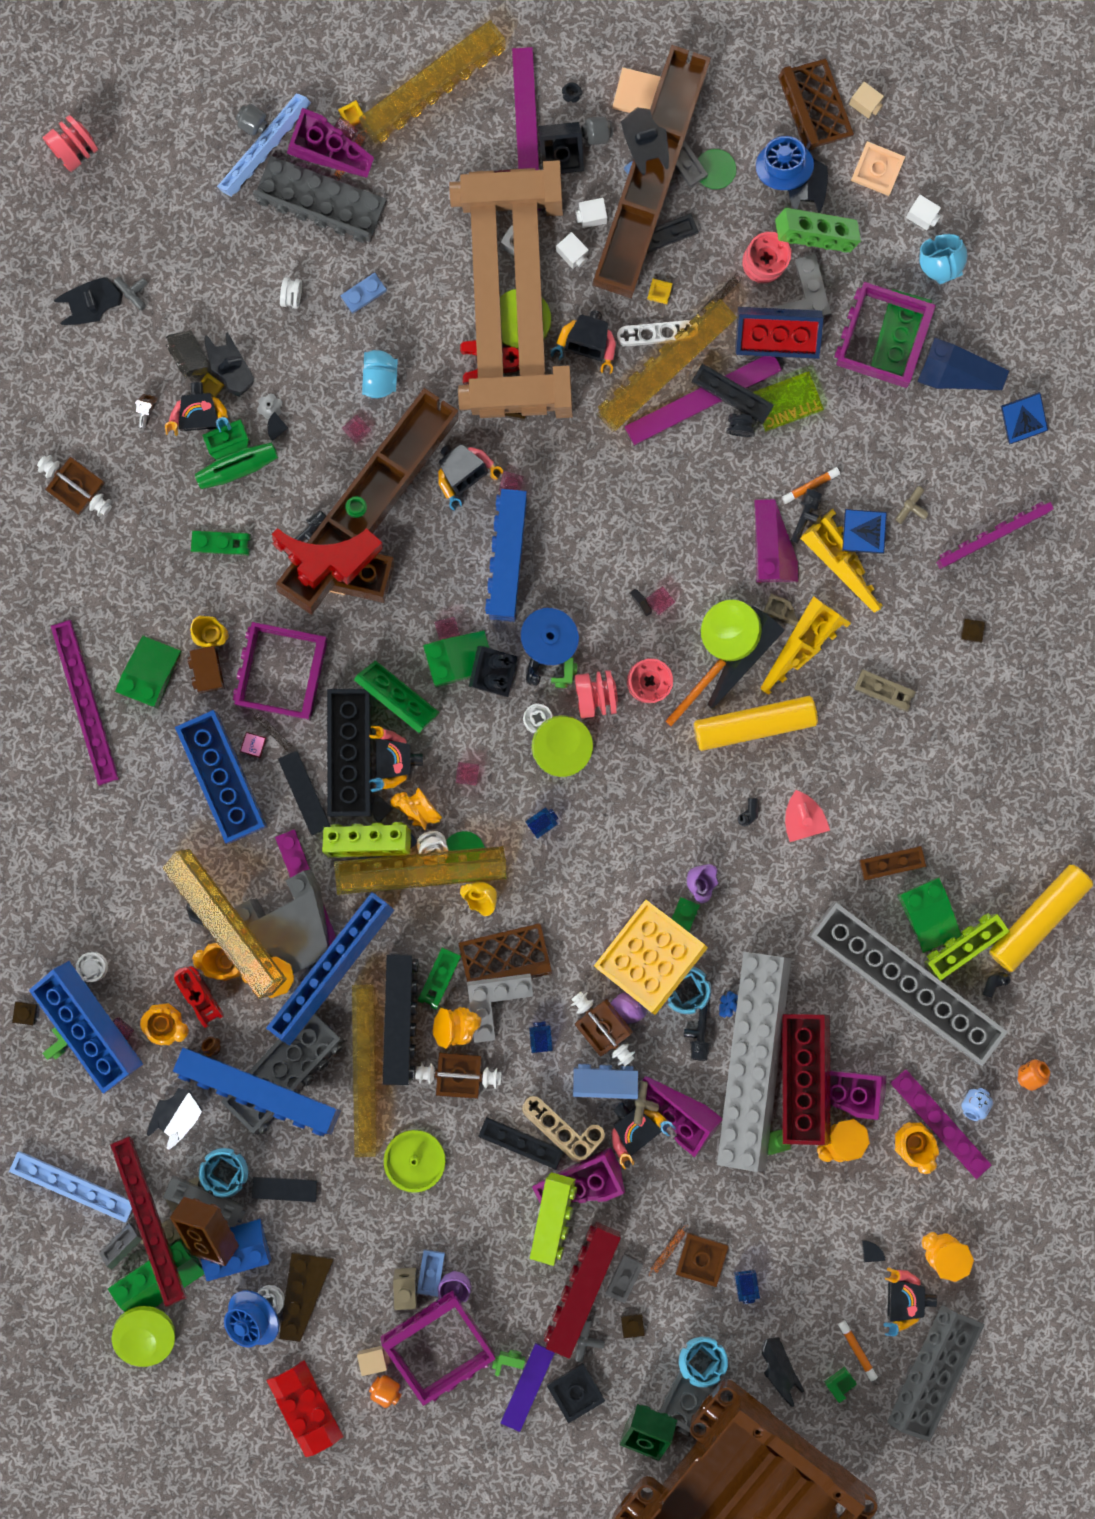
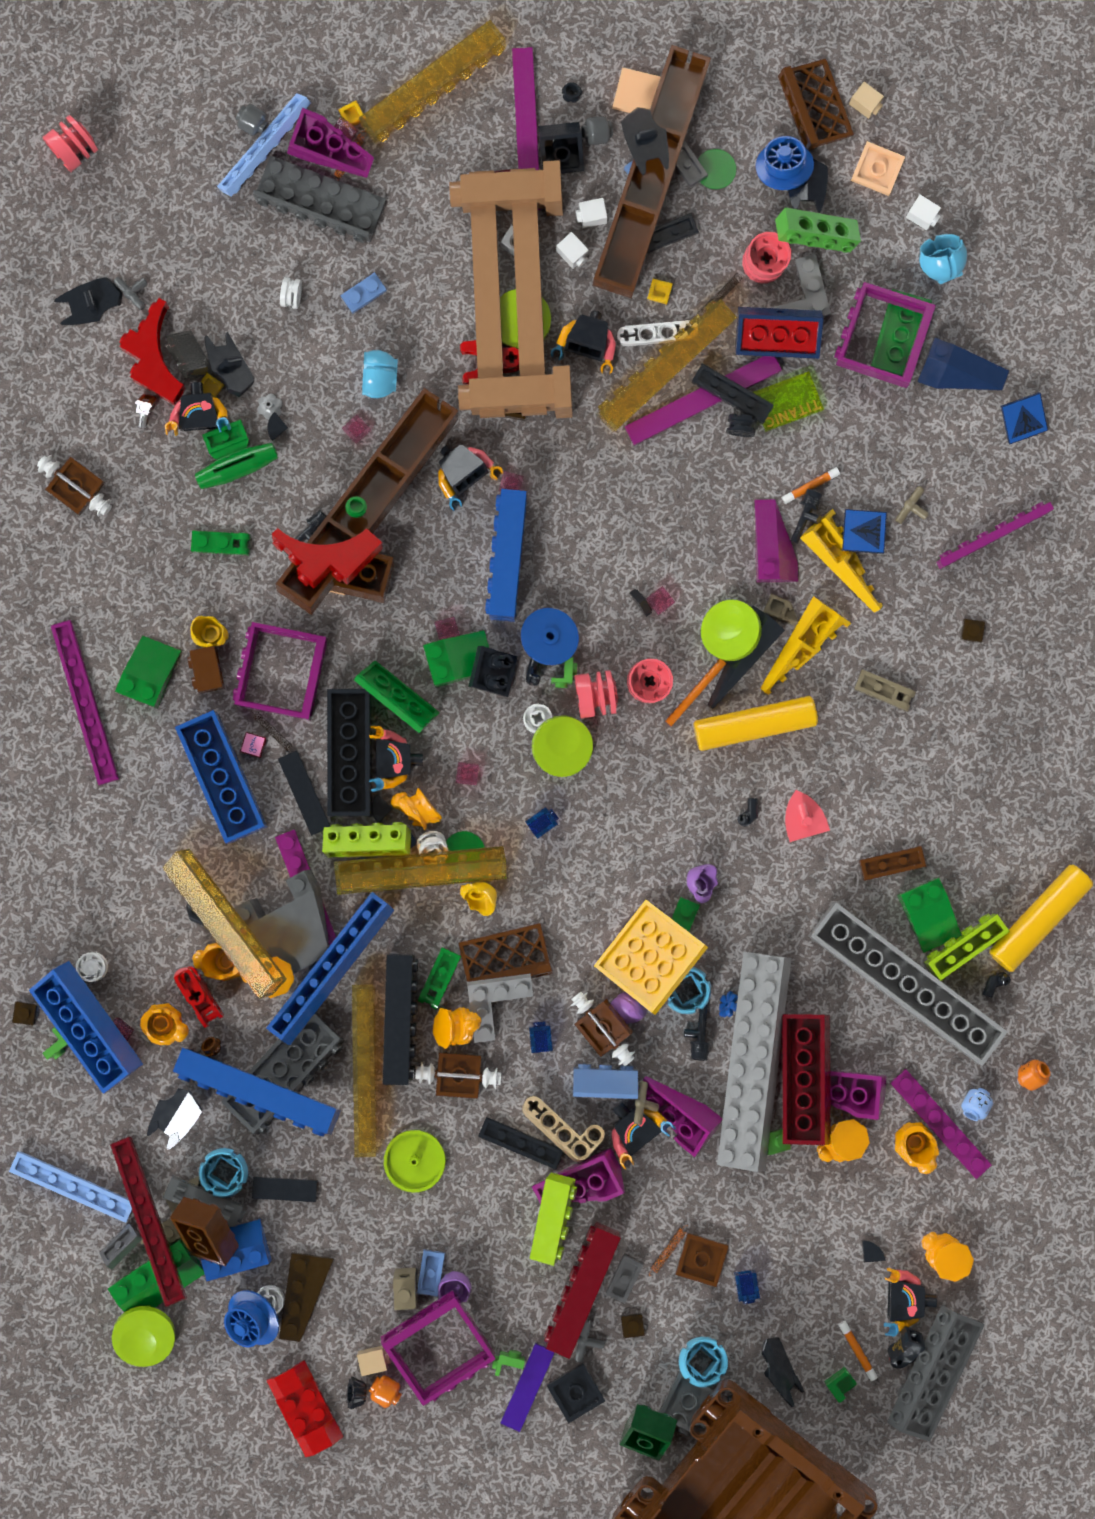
none -> red arch [119,298,186,406]
none -> black piece [346,1377,367,1409]
none -> black leg [887,1326,926,1369]

